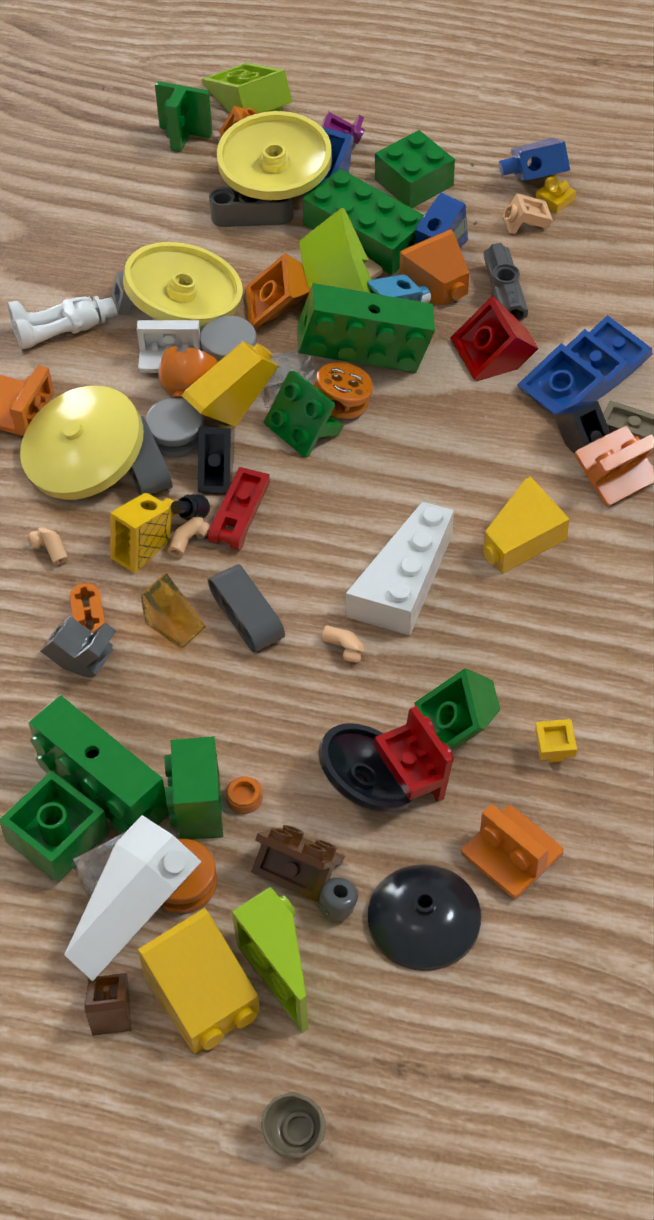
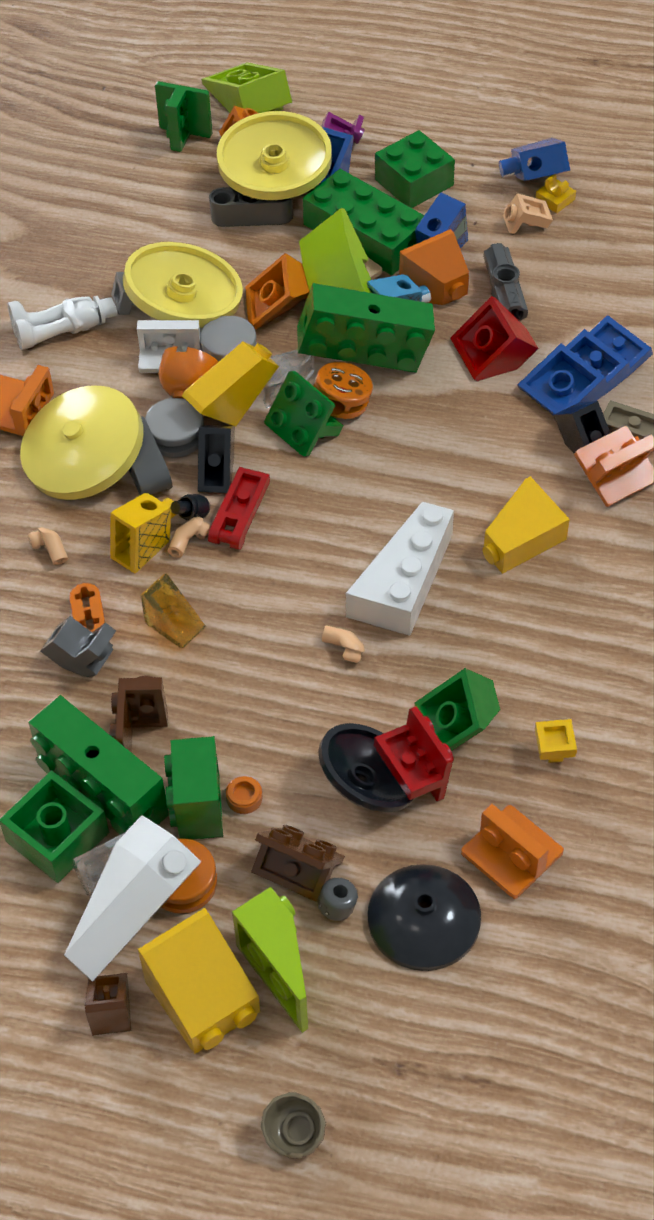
dark grey beam [208,564,285,652] -> none
none -> reddish brown bracket [109,675,168,753]

